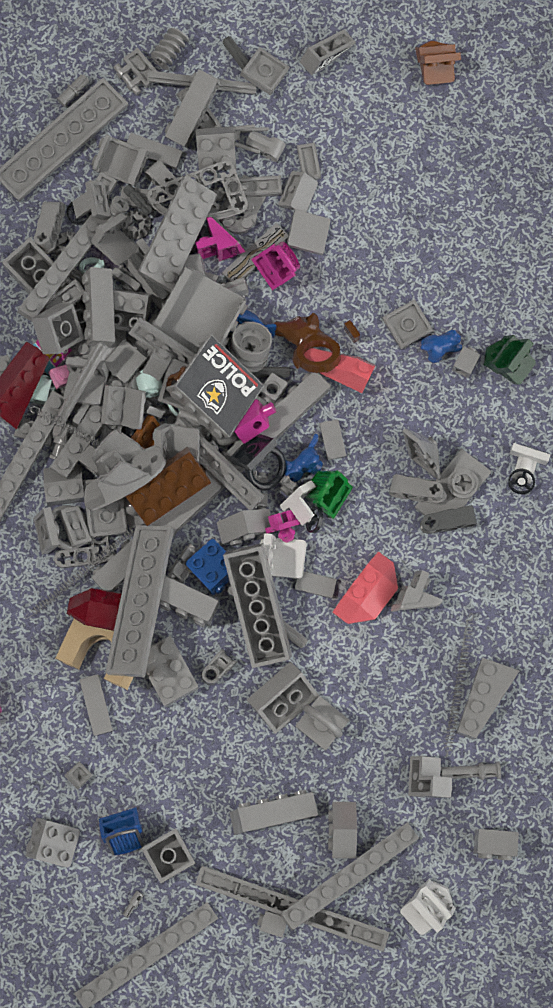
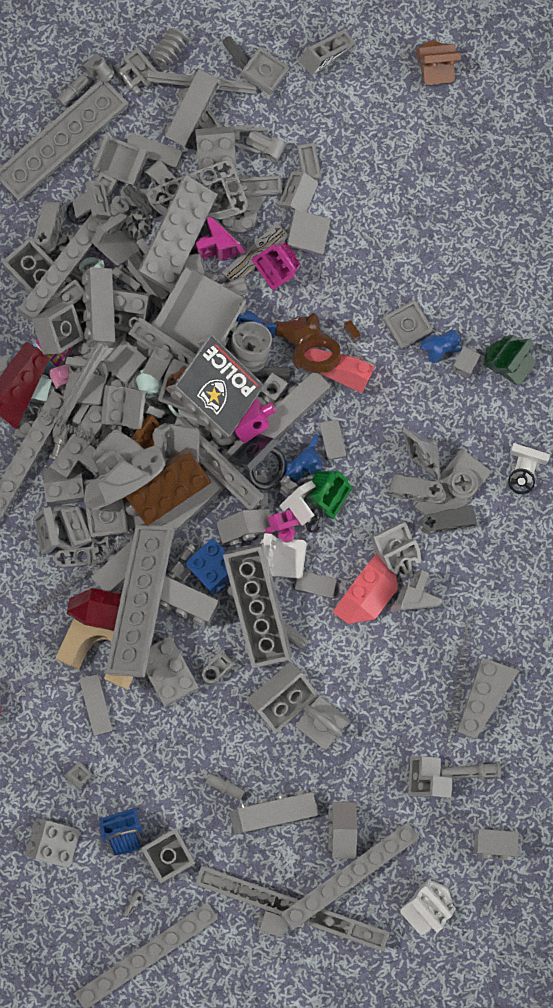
none -> light grey piece [82,54,114,82]
none -> light grey pin [205,772,246,801]
none -> light grey plate [371,521,421,574]

